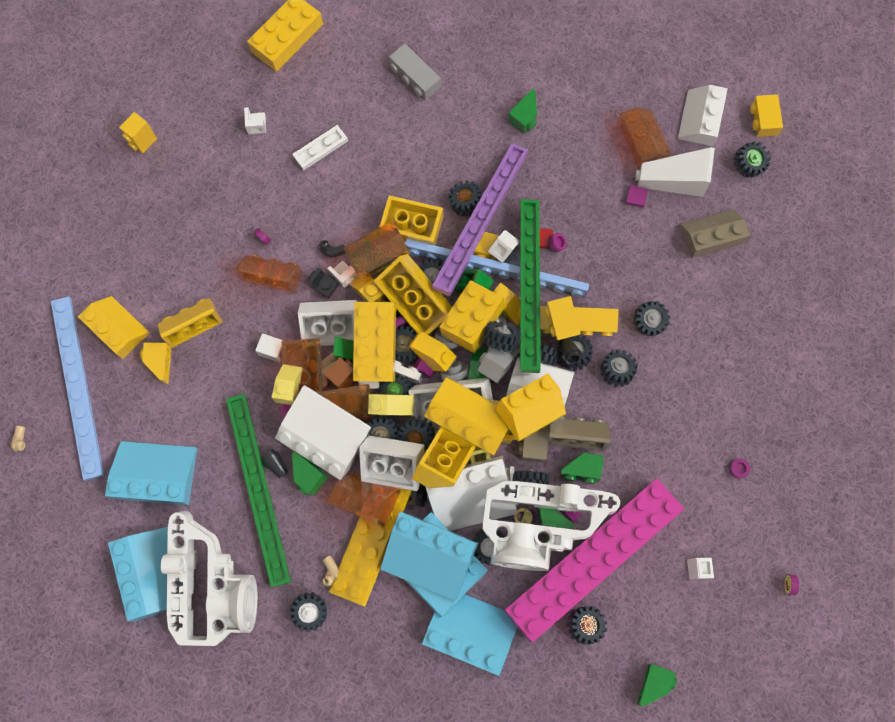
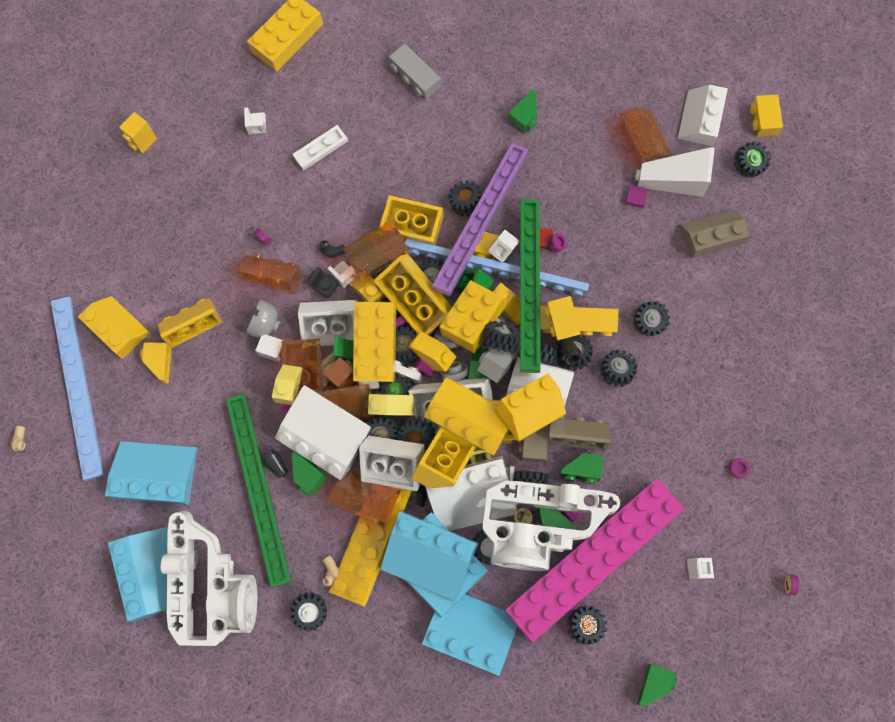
none -> light grey cylinder [246,299,280,338]

